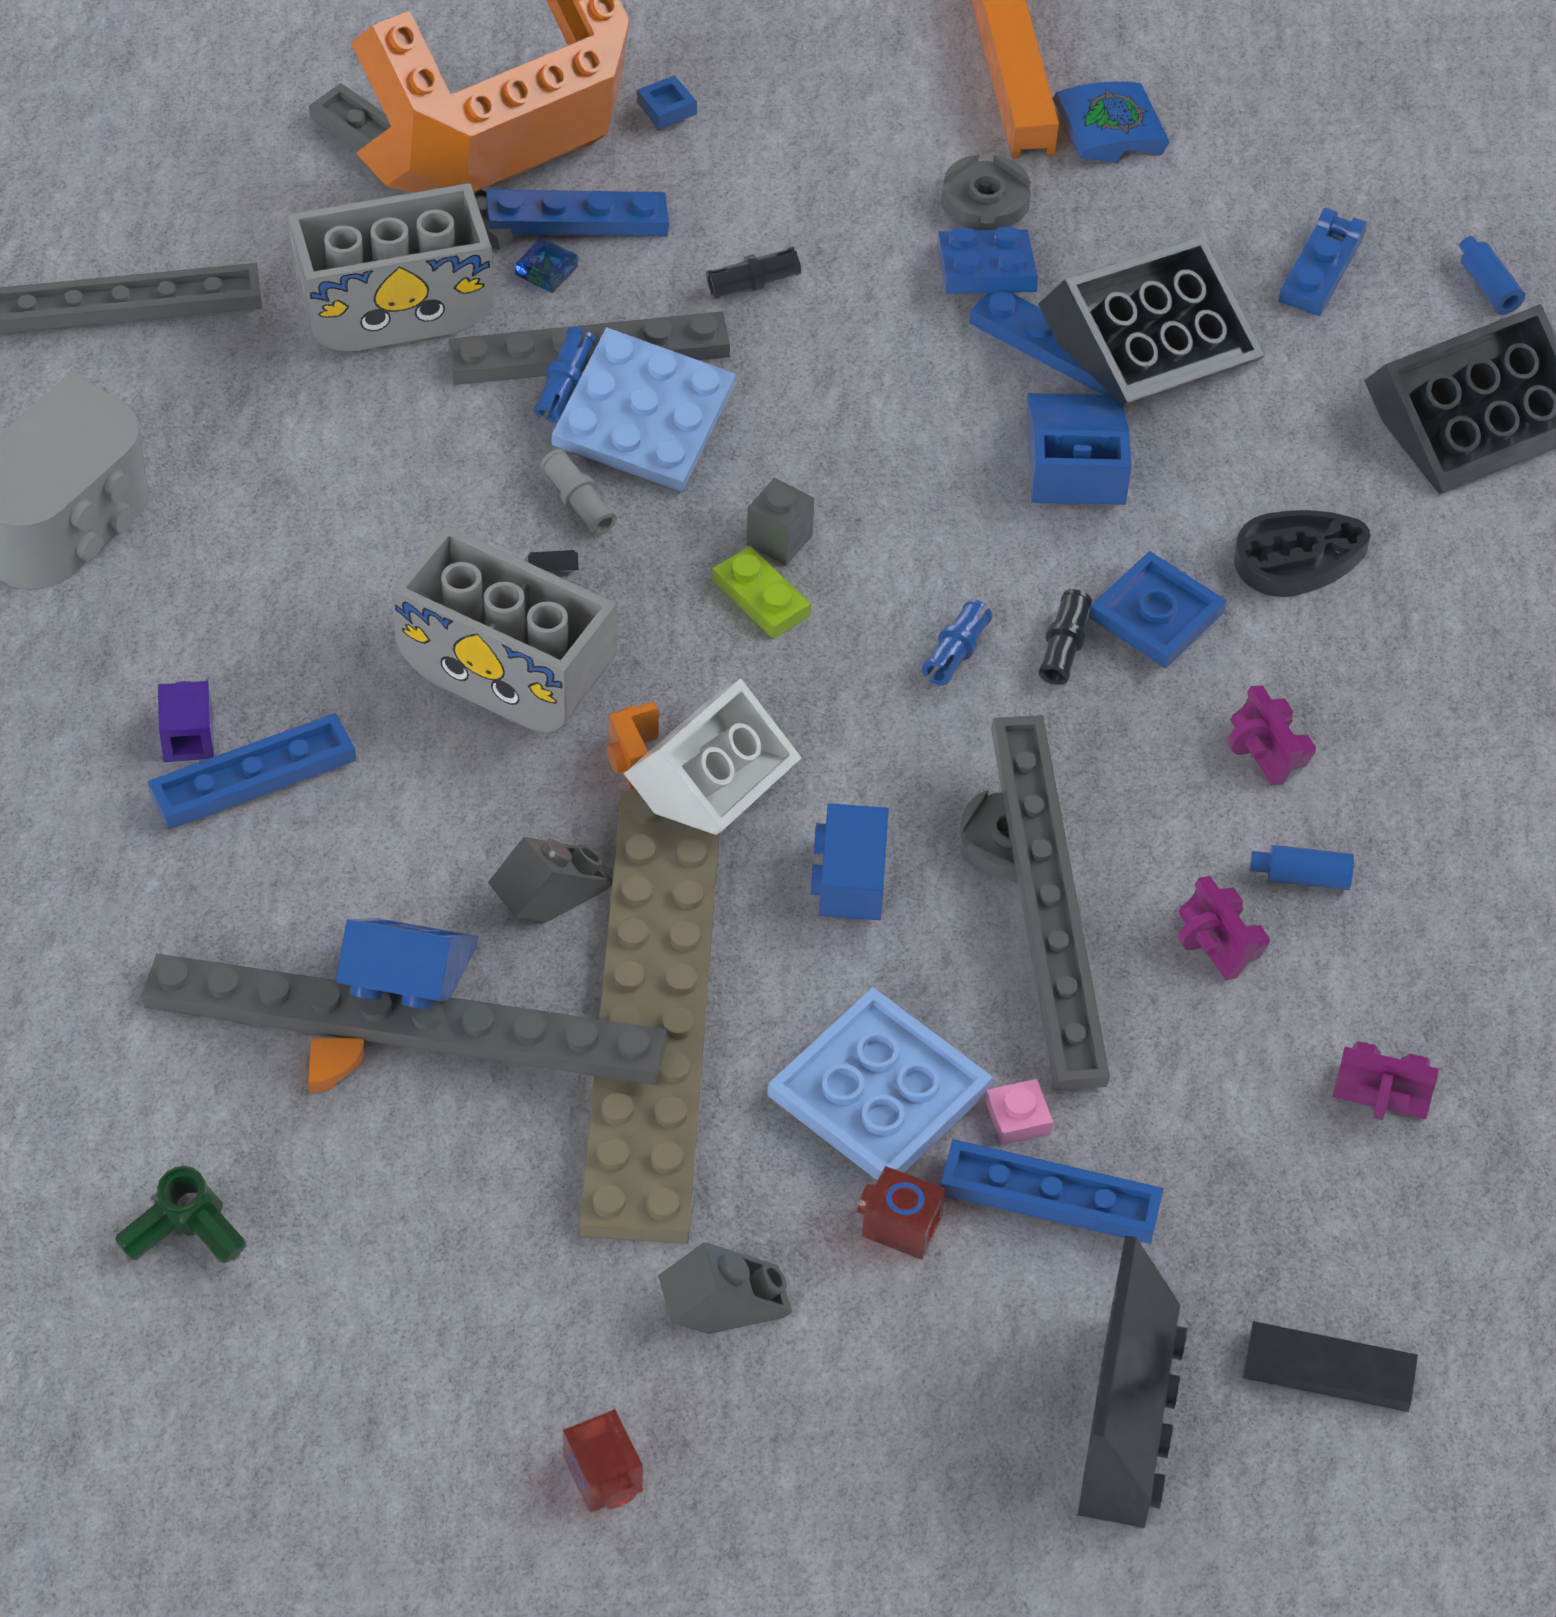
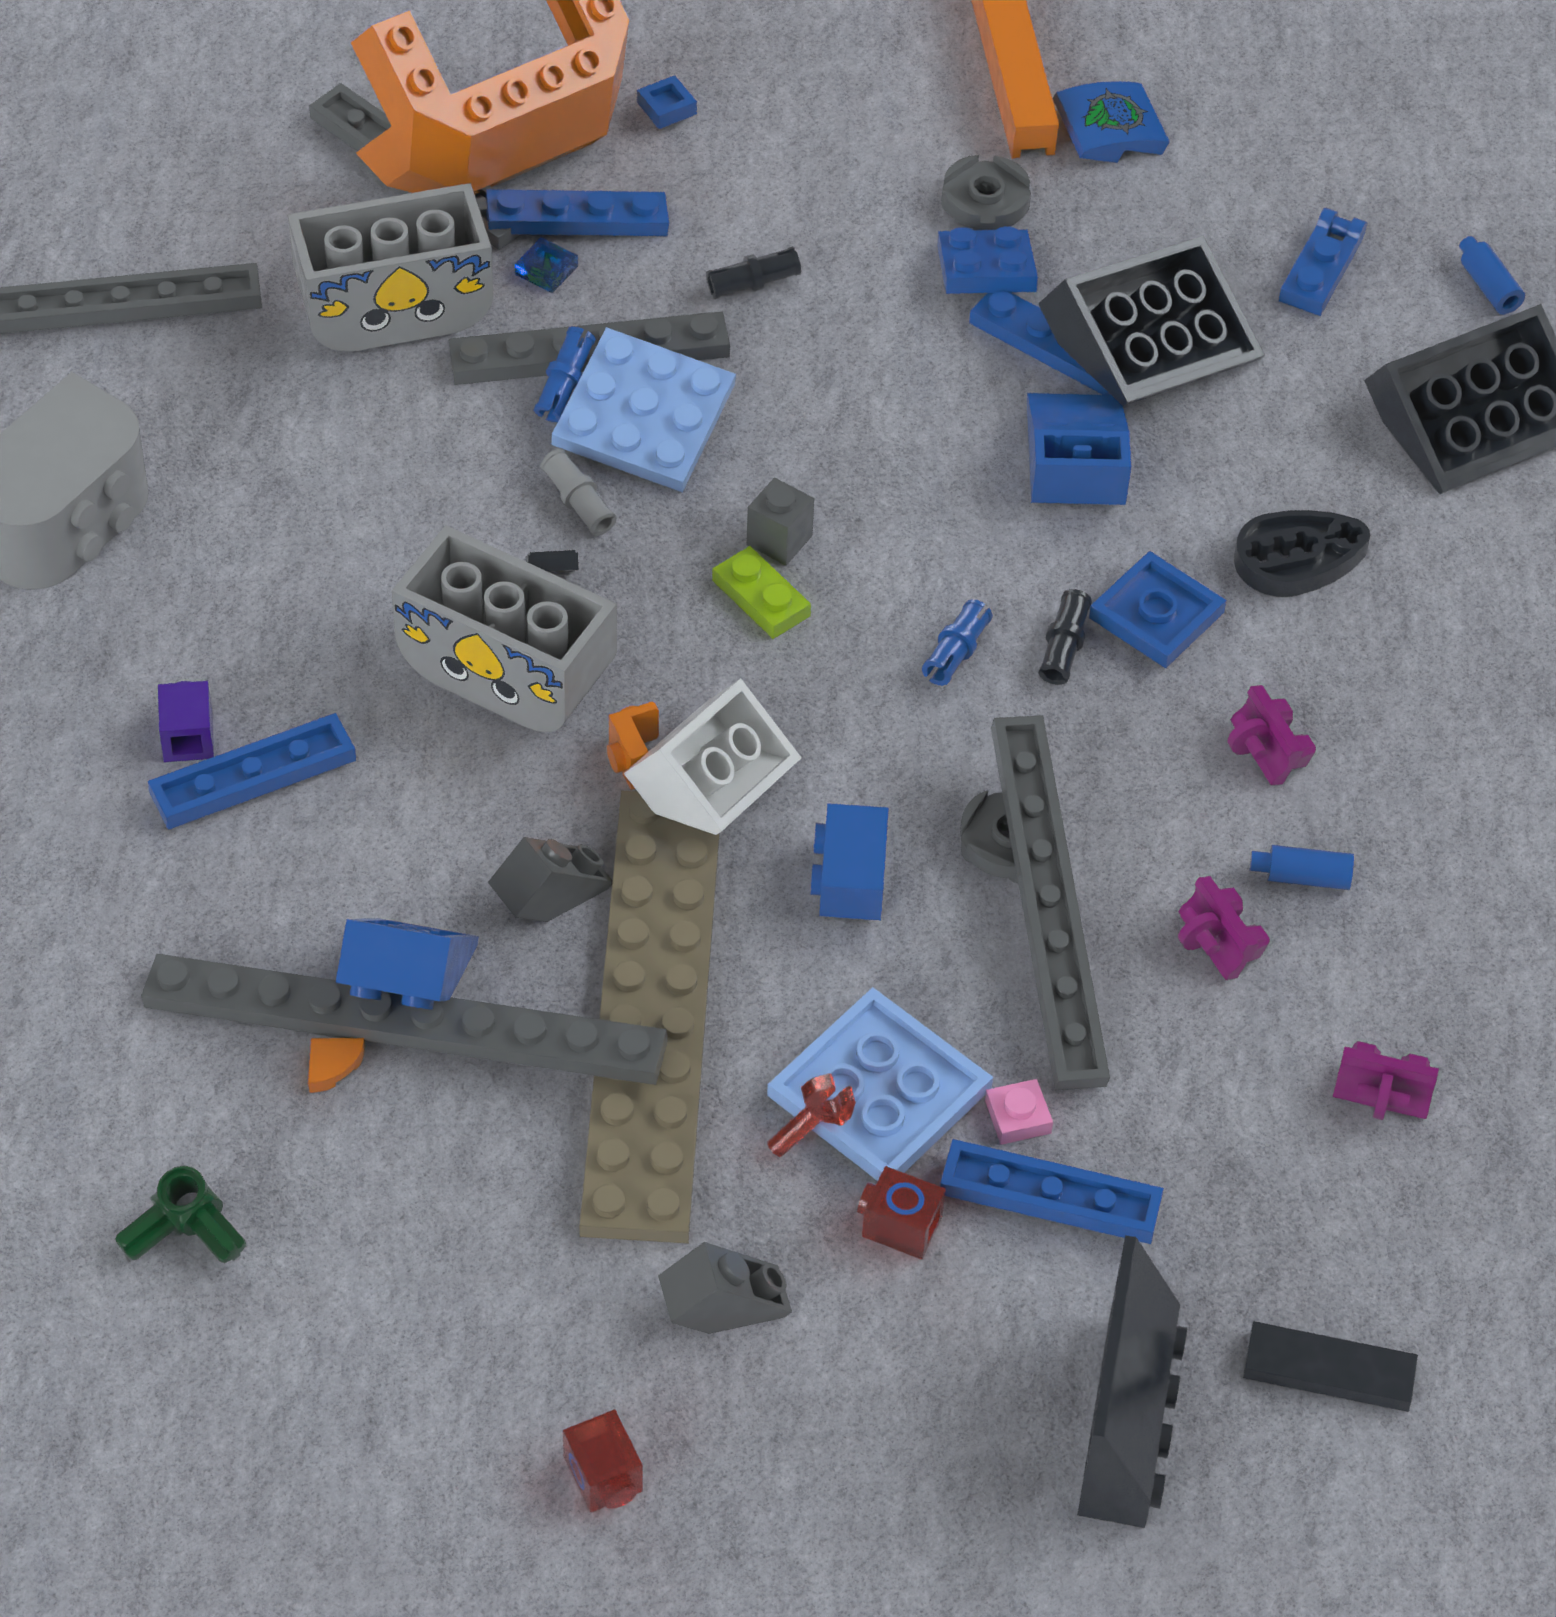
none -> clear red bar [767,1073,856,1157]

